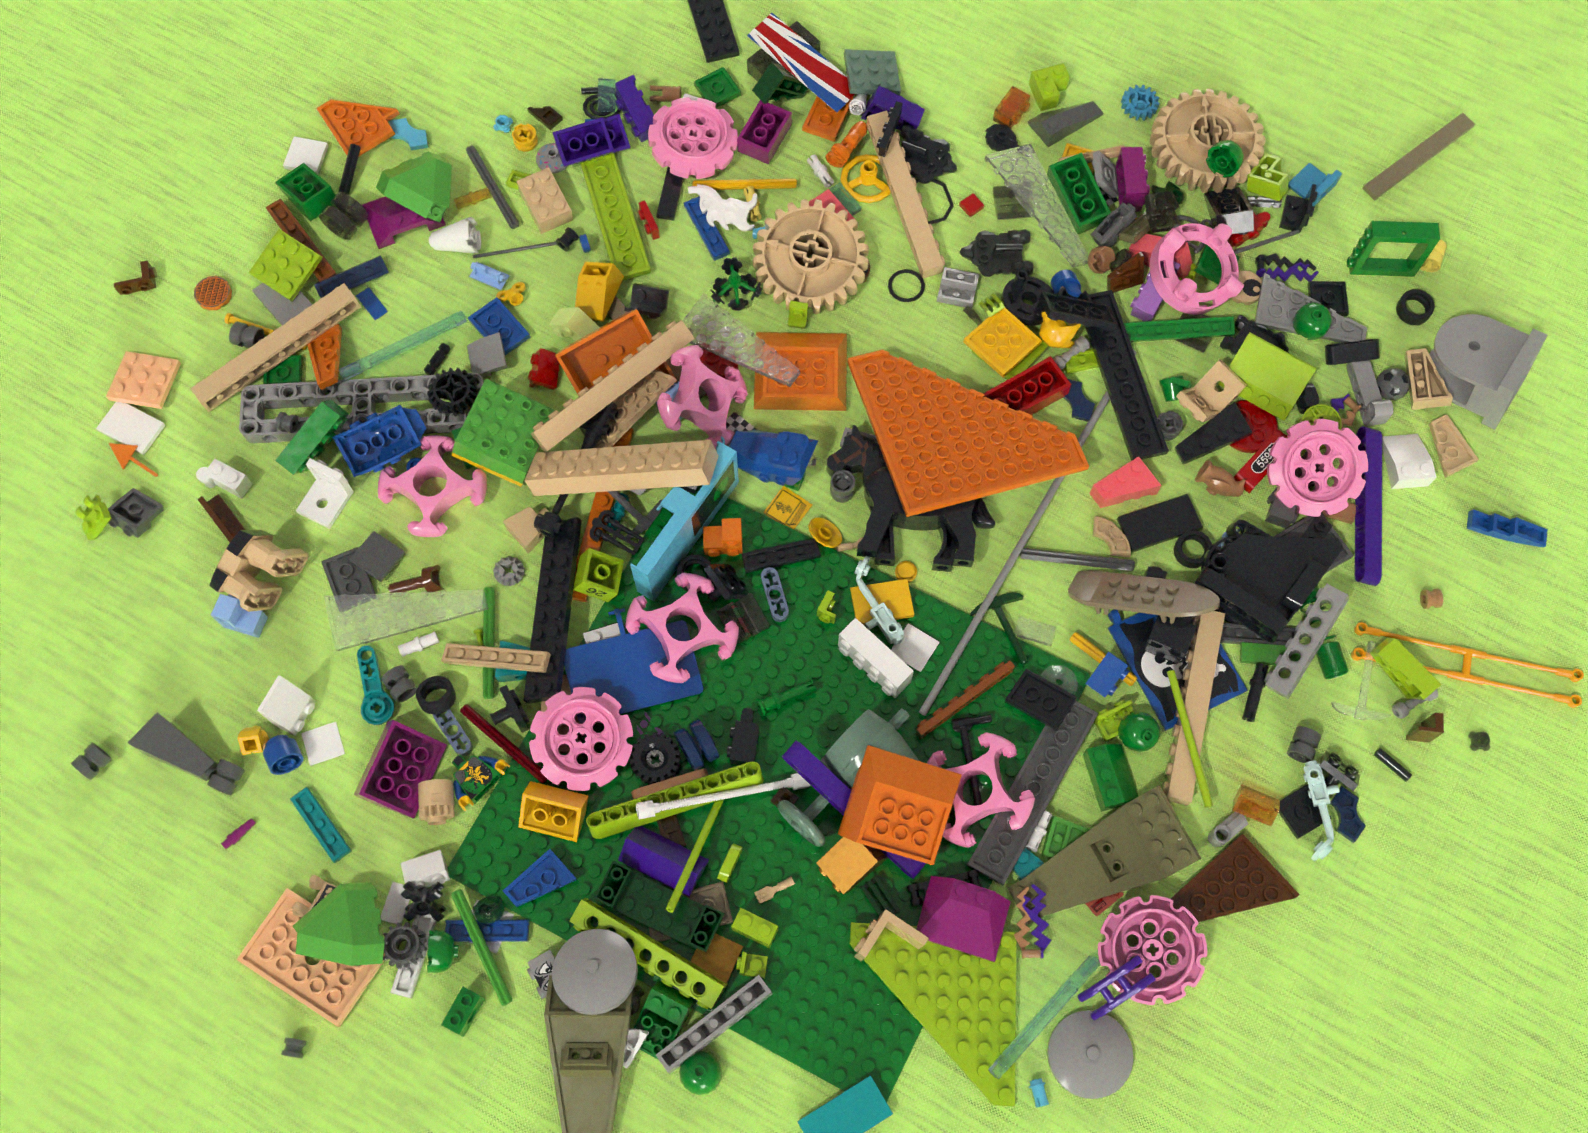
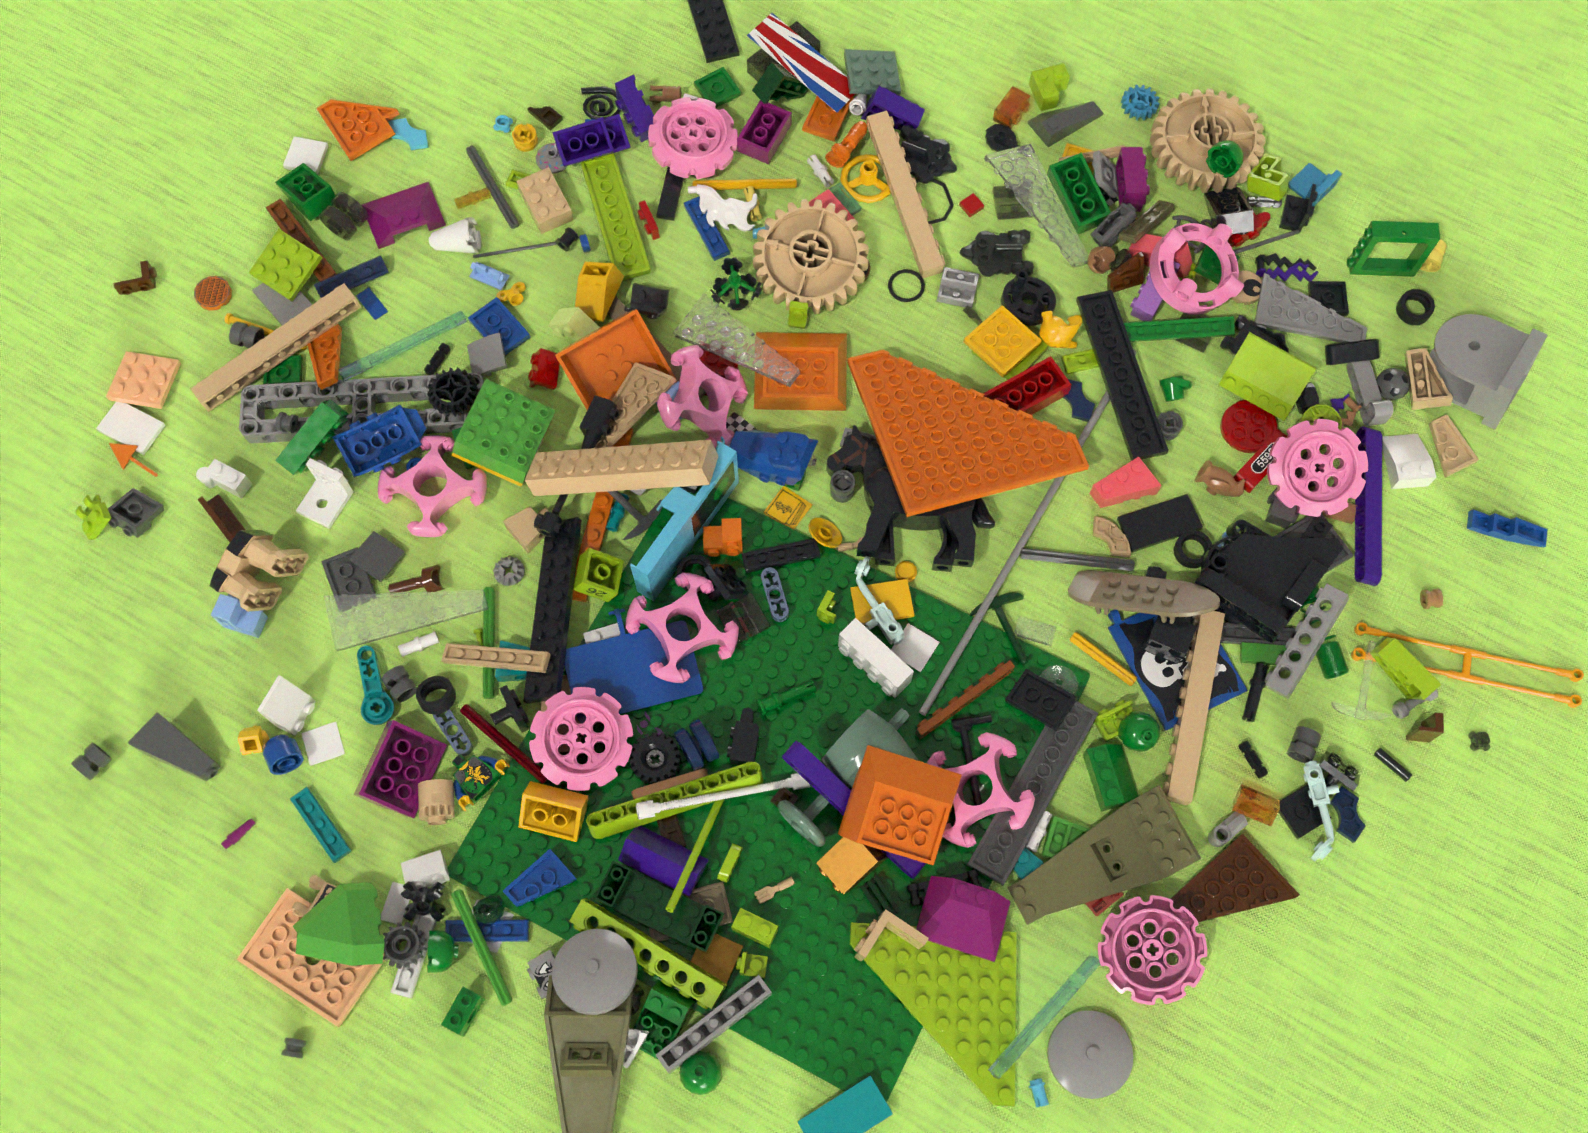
dark grey wheel [207,759,245,796] -> none
black axle [339,144,360,196] -> none
bright green panel [376,152,452,222] -> none
tan brick [530,320,695,452] -> none
black piece [589,510,644,556] -> none
clear light blue tile [597,78,615,112] -> none
black plate [876,101,903,157] -> none
lime tile [979,293,1005,317] -> none
piece [1013,884,1052,959] -> none
black plate [1039,270,1118,331] -> none
light grey piece [1053,336,1090,370] -> none
dark purple piece [1078,955,1156,1020] -> none
blue brick [1085,652,1129,697] -> none
clear smoke slope [1145,191,1181,233] -> none
dark green plate [1152,181,1184,205] -> none
lime piece [1167,670,1213,808] -> none
black wing [1175,402,1252,465] -> none
tan bracket [1176,360,1247,422] -> none
green cylinder [1293,302,1332,340] -> none
dark tan tile [1362,113,1475,201] -> none
none -> black axle [1238,741,1268,778]

